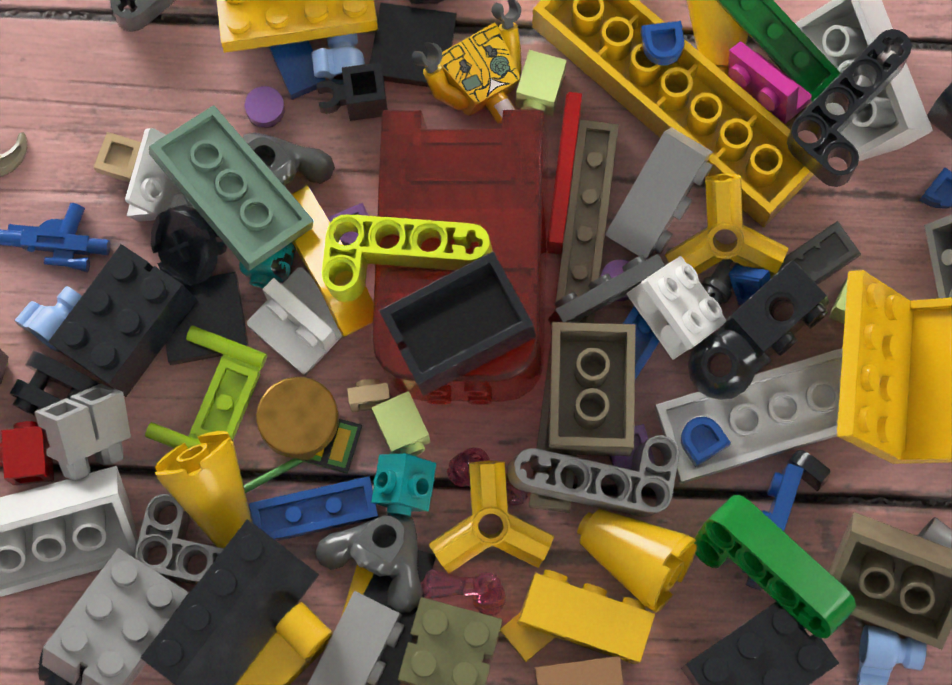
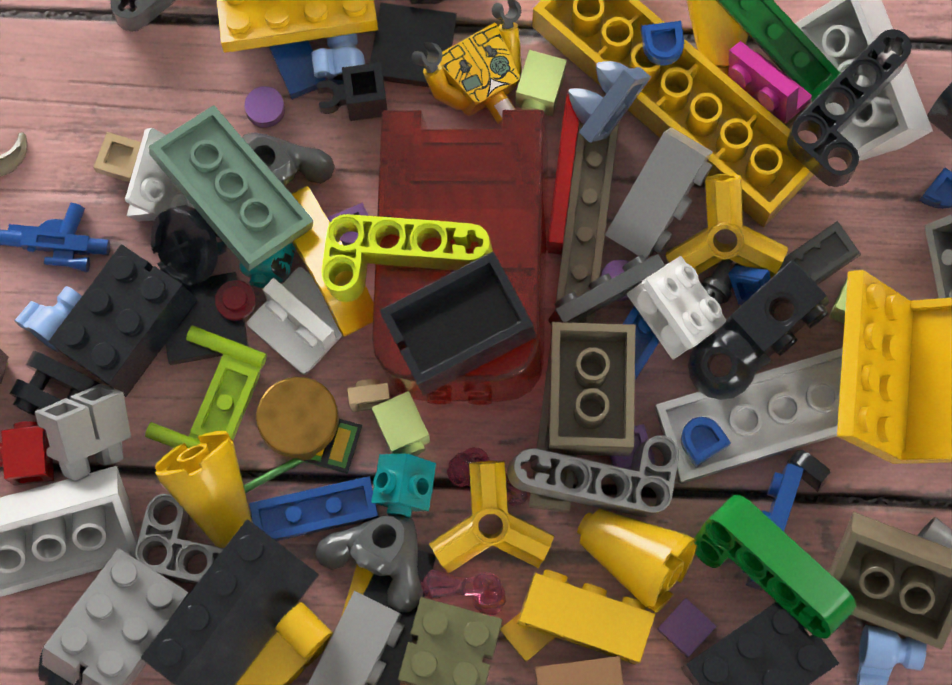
none -> dark red plate [215,280,256,321]
none -> sand blue tile [568,61,651,143]
none -> medium lavender tile [657,598,717,658]

